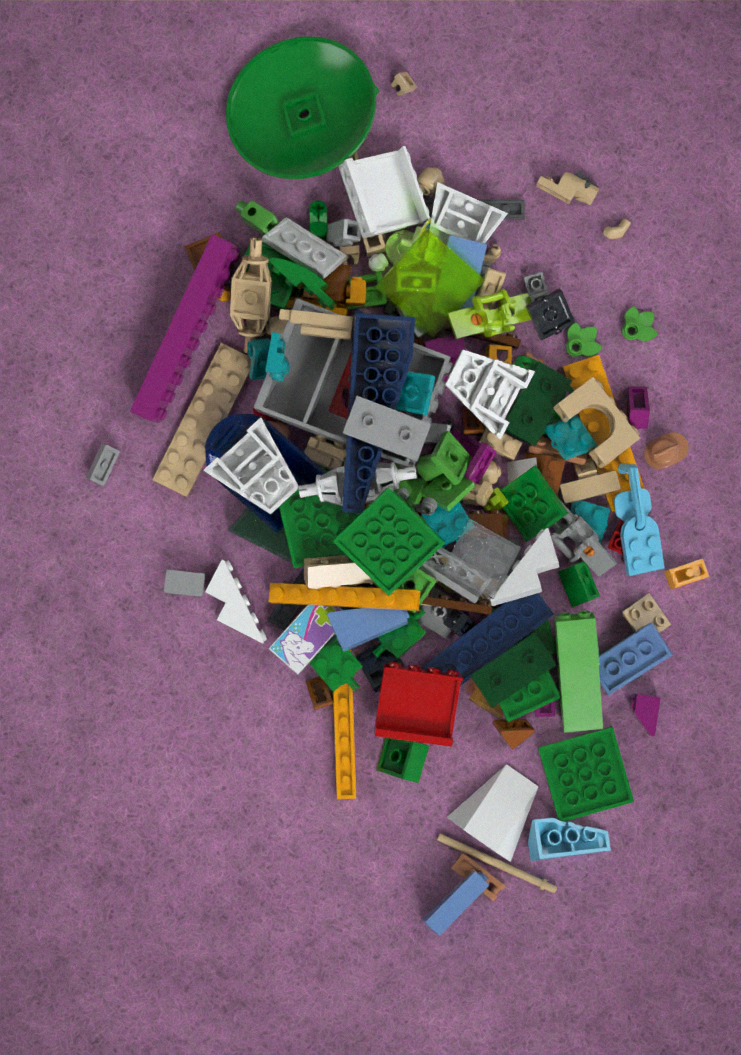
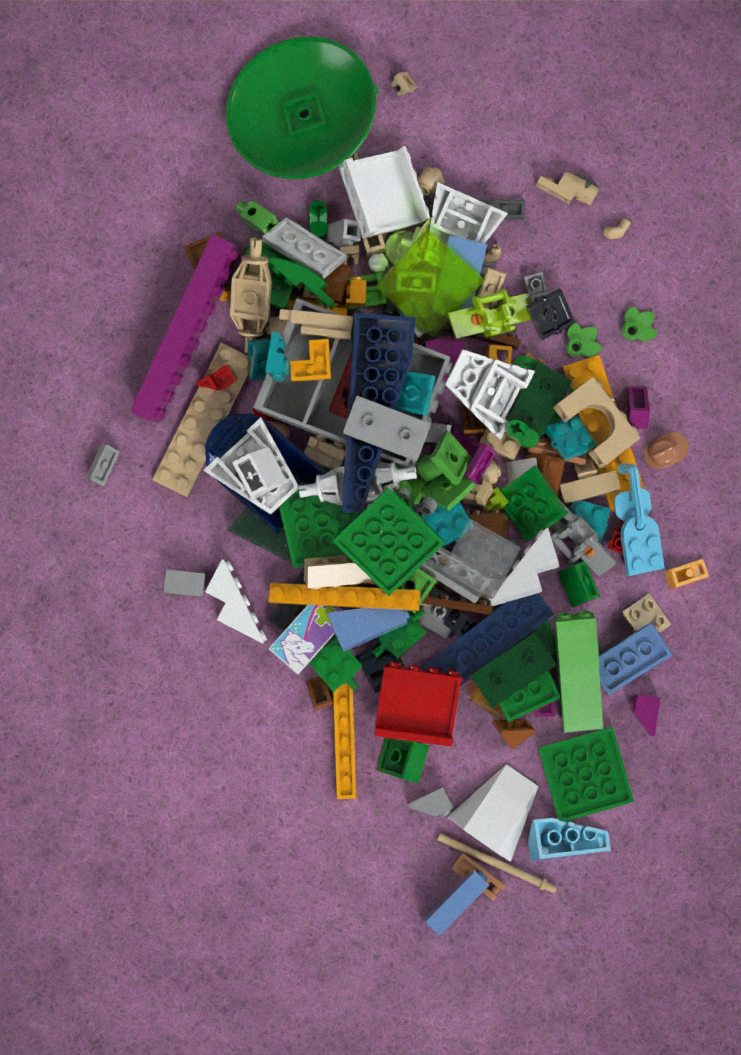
none -> red slope [195,364,238,391]
none -> white slope [232,447,287,500]
none -> light orange plate [290,339,331,382]
none -> light grey slope [408,786,453,818]
none -> green piece [505,420,539,448]

